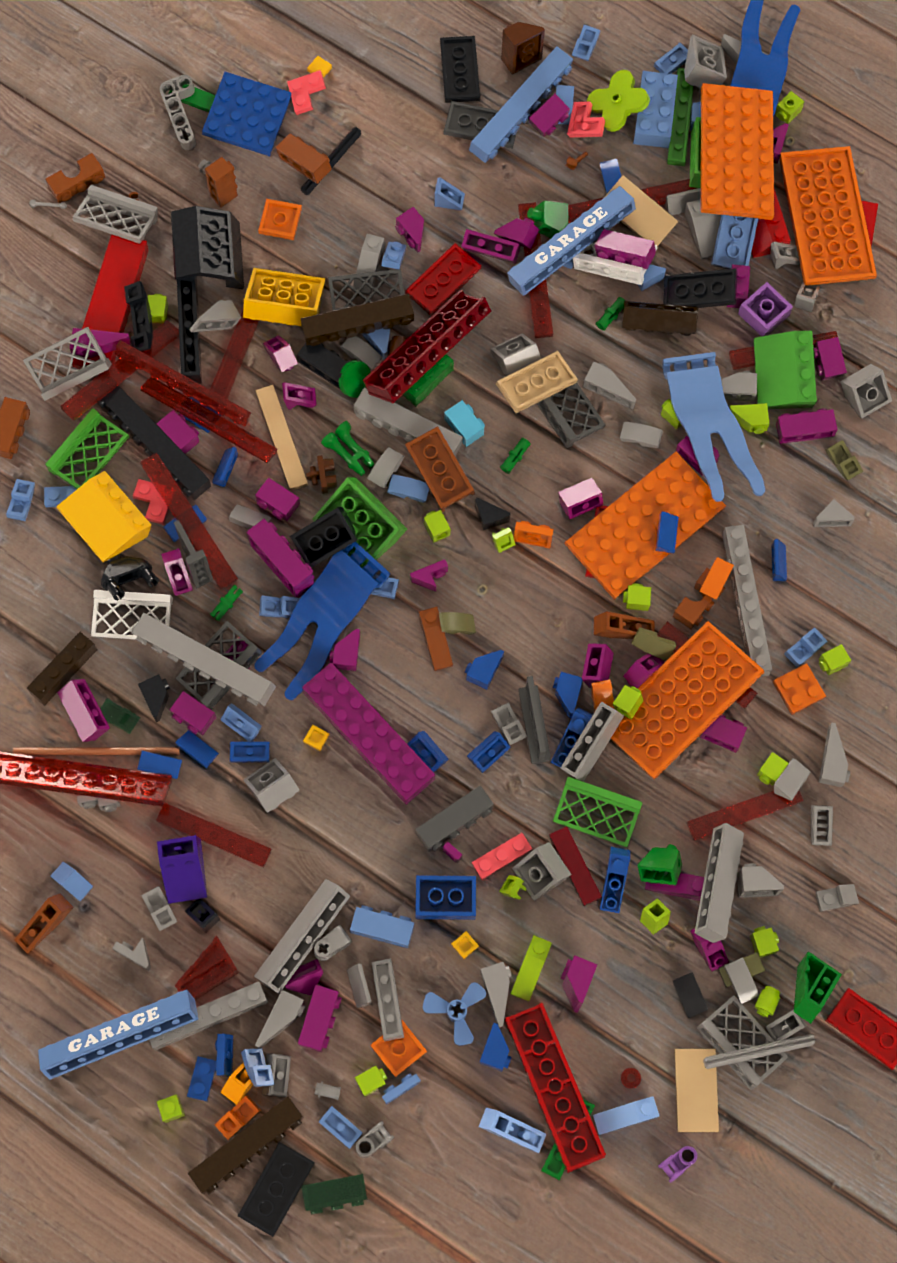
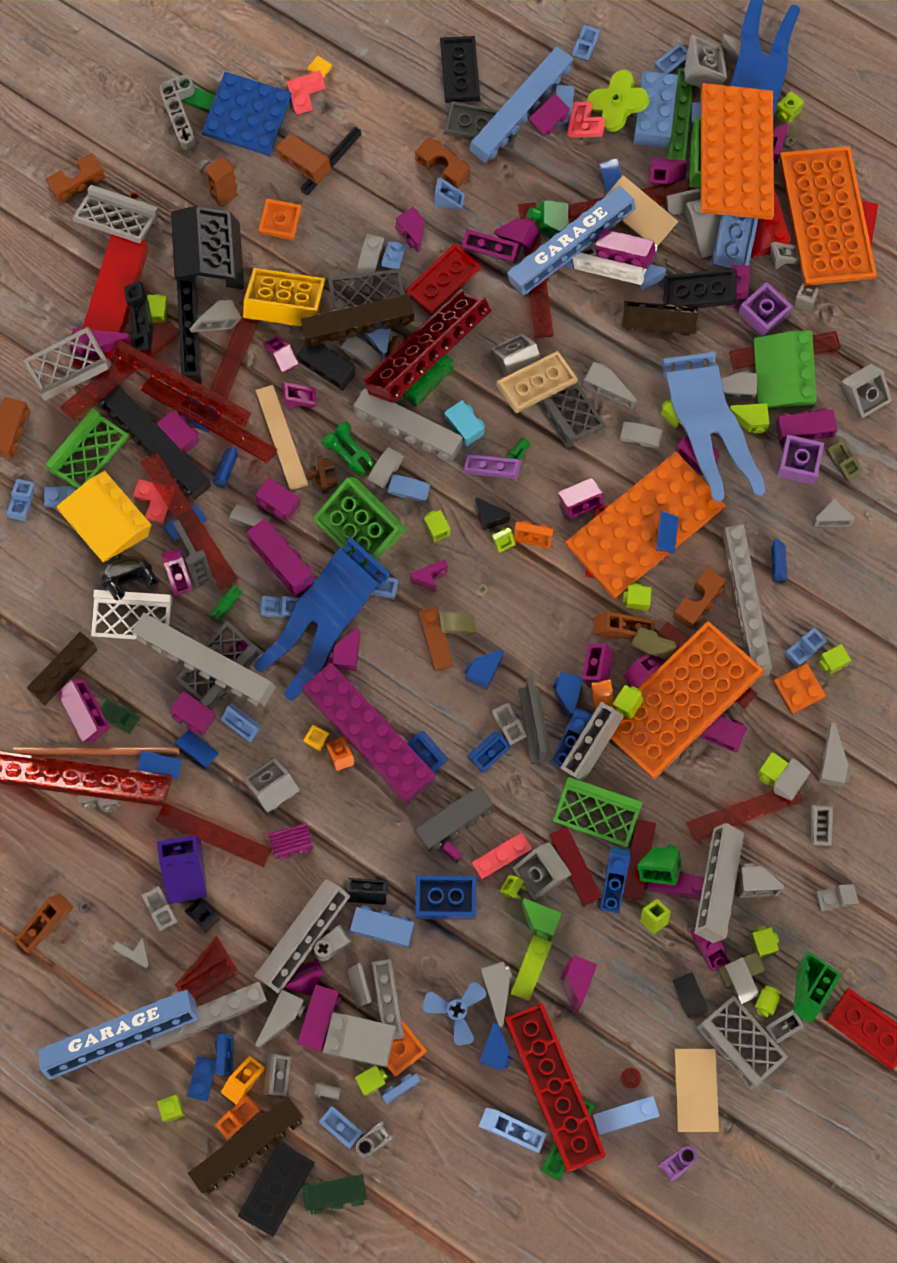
light grey hinge [29,200,67,209] -> none
medium blue slope [50,861,94,902] -> none
black slope [138,674,170,722] -> none
blue plate [230,742,270,763] -> none
medium blue slope [241,1048,274,1087] -> none
black slope [290,506,358,568] -> none
green tile [339,360,371,398] -> none
dark orange plate [405,426,475,512] -> none
yellow tile [451,931,479,960] -> none
reddish brown slope [501,22,545,75] -> none
dark orange hand [565,152,588,170] -> none
green pin [596,297,626,331] -> none
orange slope [700,557,734,600] -> none
light grey axle [703,1034,815,1069] -> none
magenta brick [813,337,847,381] -> none
none -> magenta brick [268,823,313,861]
none -> light grey slope [323,1013,396,1067]
none -> orange slope [326,737,354,771]
none -> black slope [347,877,388,905]
none -> dark orange arch [415,137,470,189]
none -> medium lavender tile [463,454,522,479]
none -> bright green slope [521,898,562,941]
none -> dark red tile [623,819,656,901]
none -> magenta slope [649,157,688,184]
none -> medium lavender brick [777,435,824,485]

